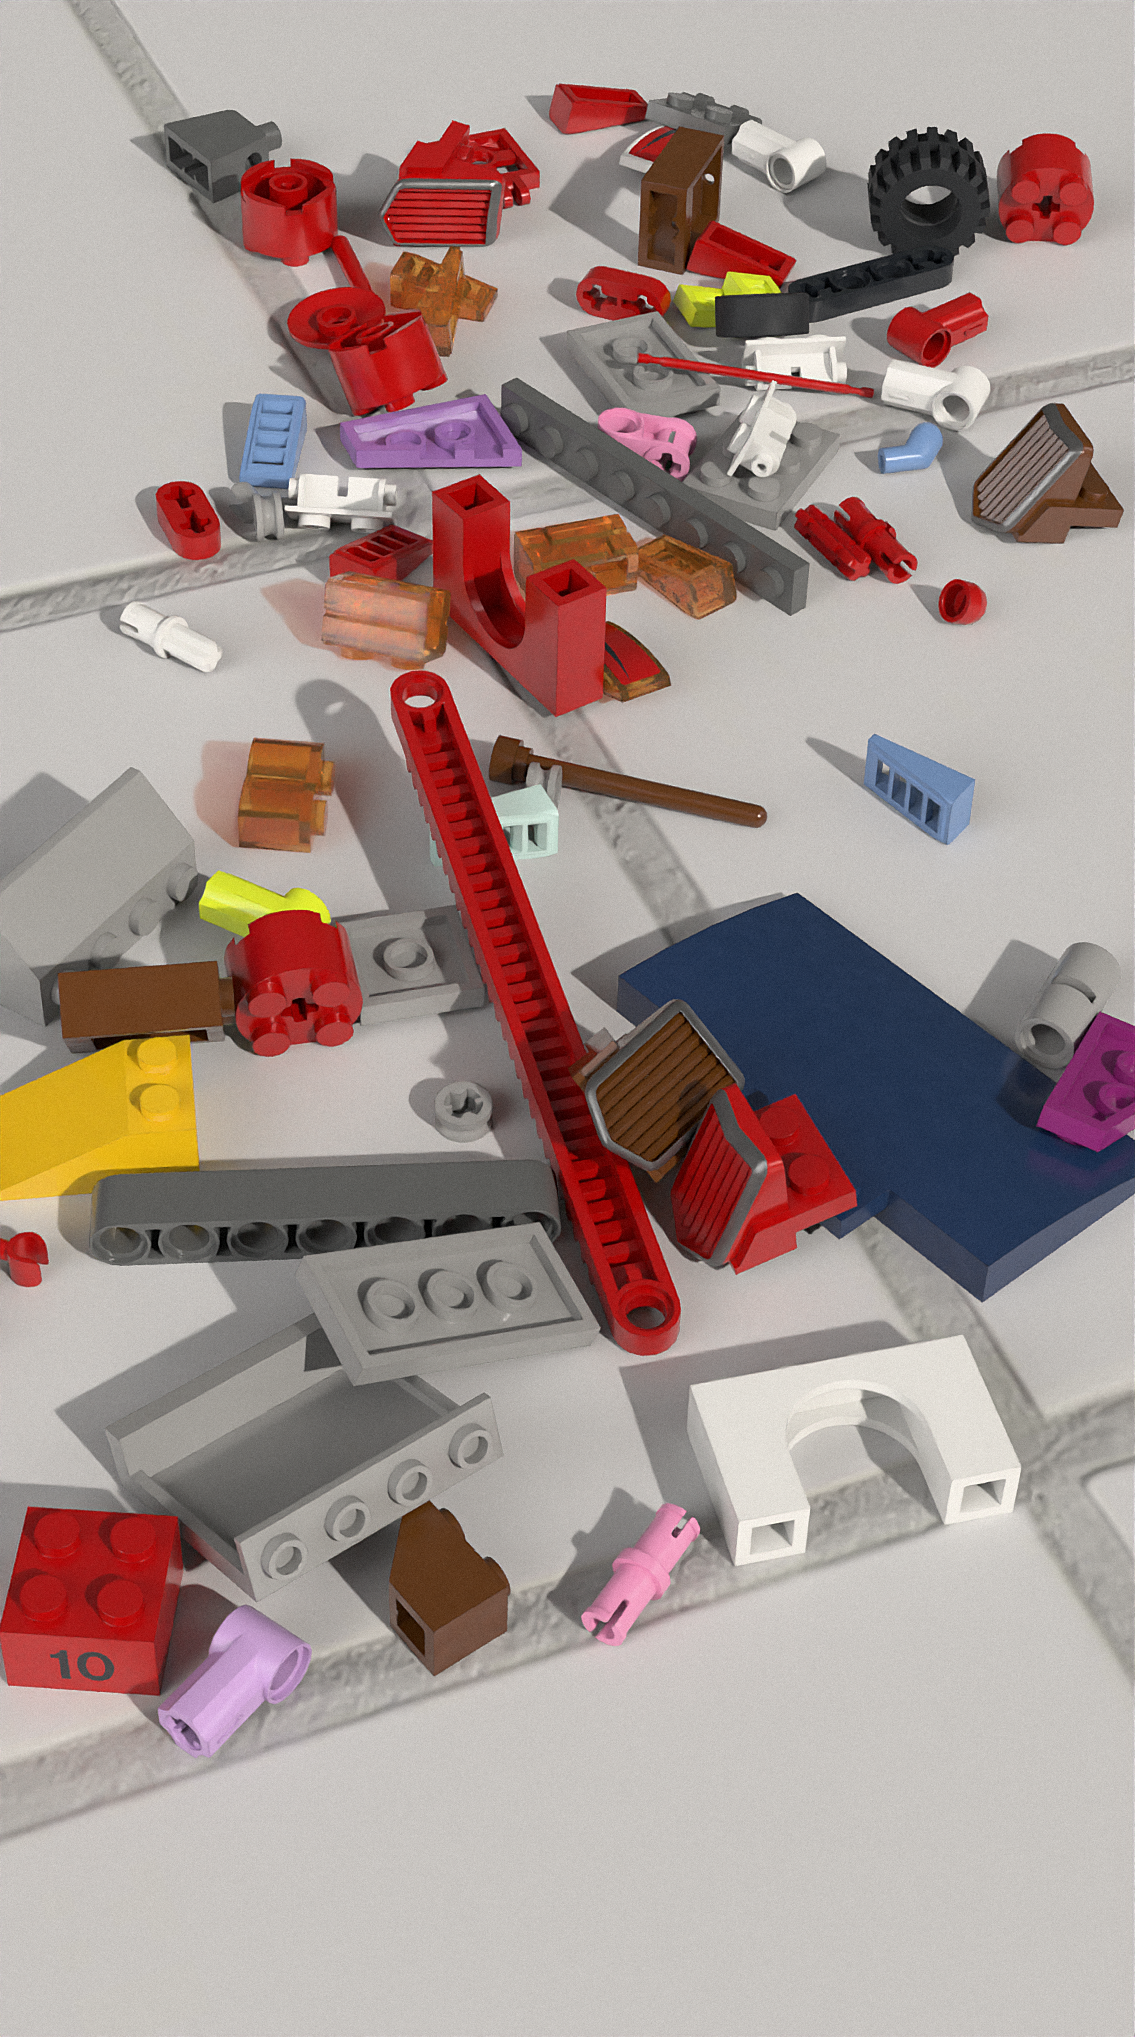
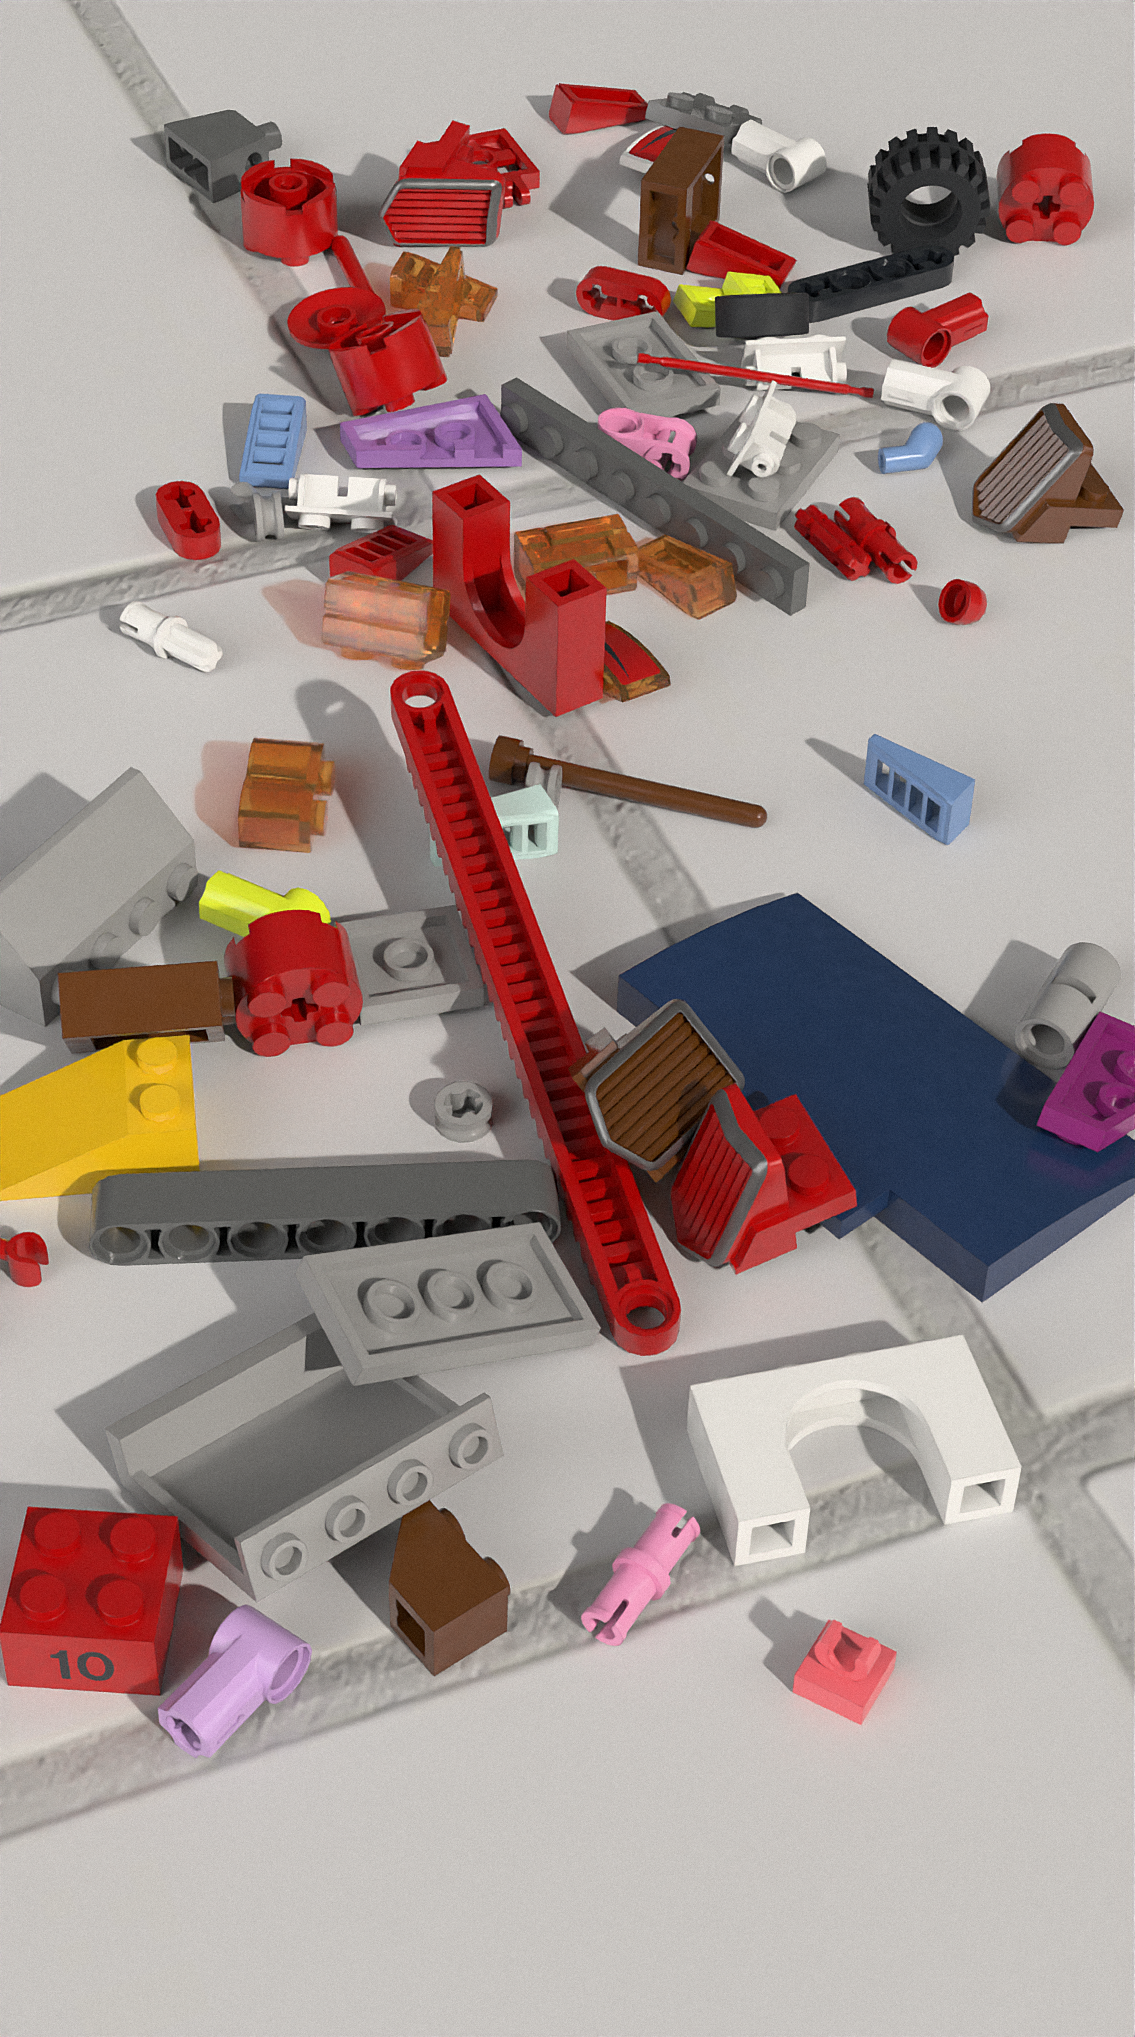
none -> coral tile [792,1620,897,1725]

